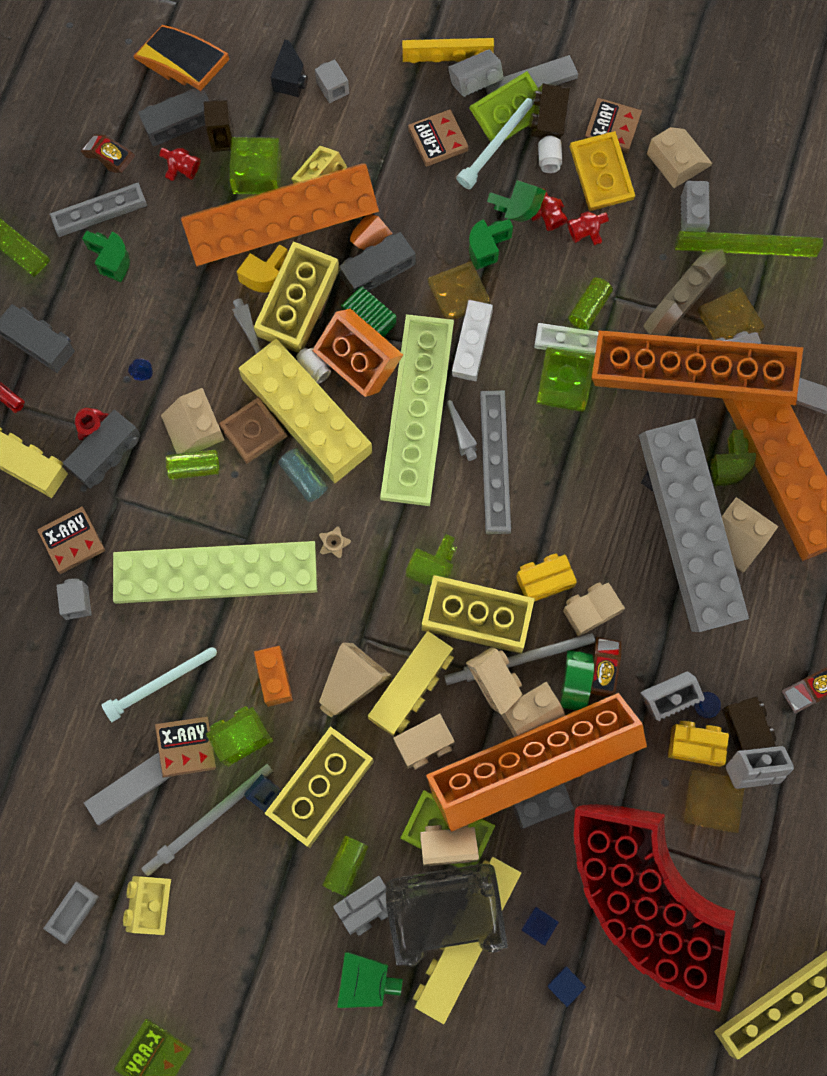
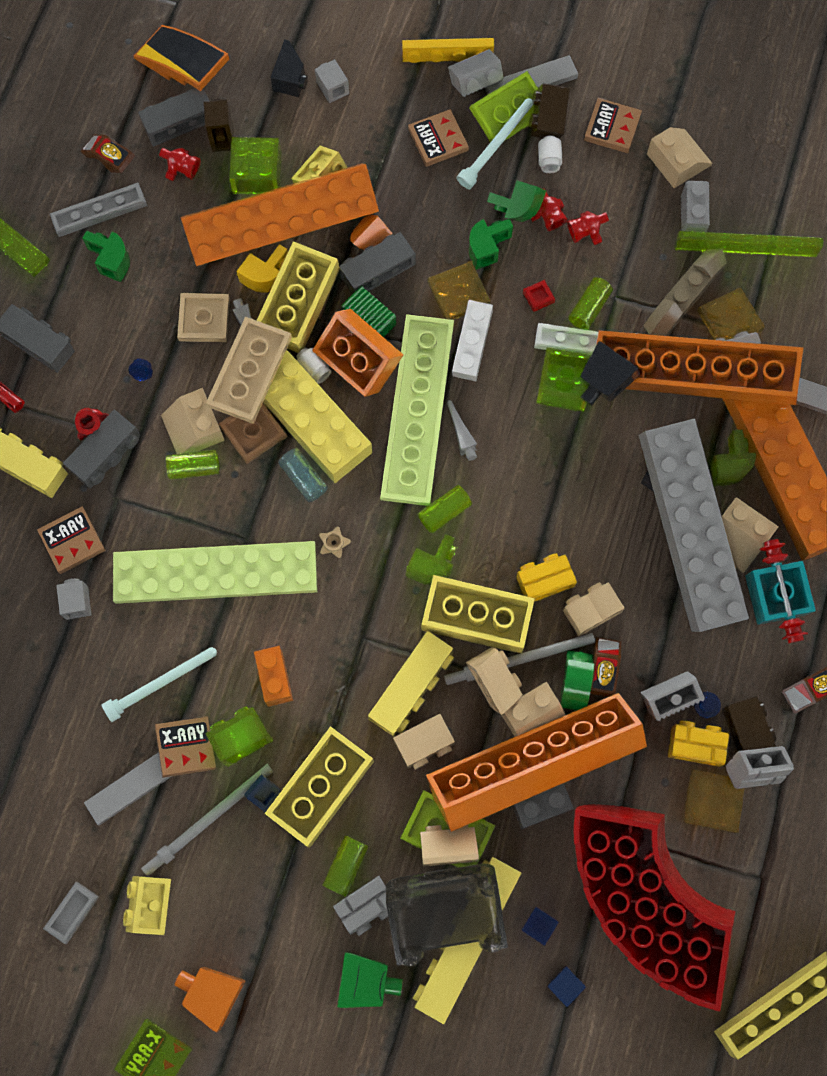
tan slope [319,643,392,717] -> none
light grey tile [480,390,511,534] -> none
yellow plate [569,131,635,211] -> none
none -> orange torso [174,967,246,1032]
none -> tan plate [177,293,230,342]
none -> tan plate [206,317,292,424]
none -> clear neon green pin [417,485,472,534]
none -> red tile [523,280,555,312]
none -> black torso [580,341,640,406]
none -> teal brick [745,539,816,644]

